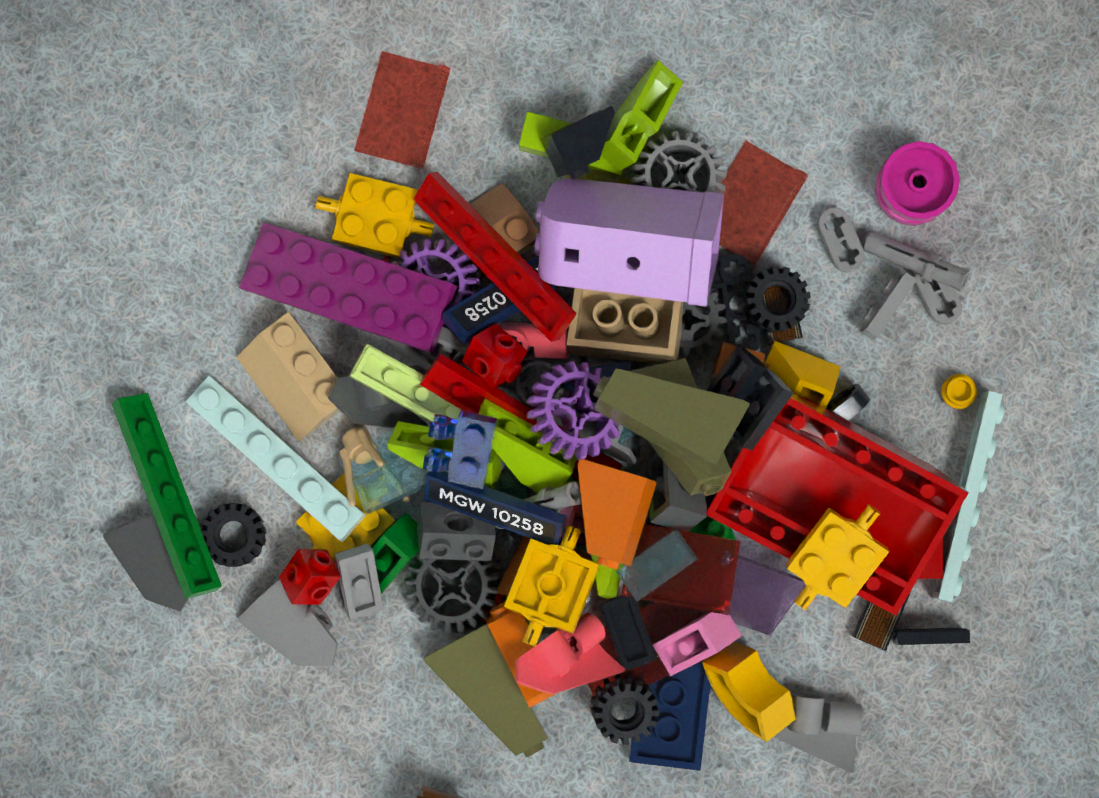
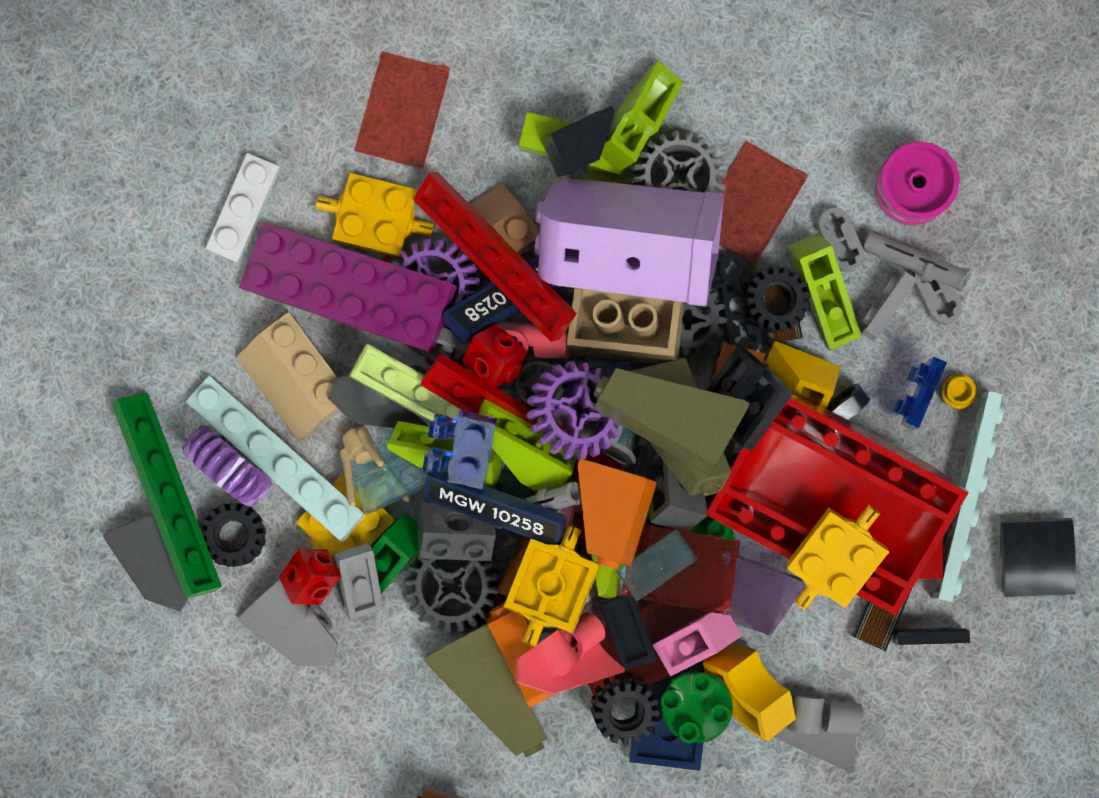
none -> medium lavender gear [182,425,272,507]
none -> white plate [205,153,281,264]
none -> green dish [661,671,733,743]
none -> lime slope [786,233,862,351]
none -> clear blue plate [892,357,947,430]
none -> black slope [1000,518,1076,597]

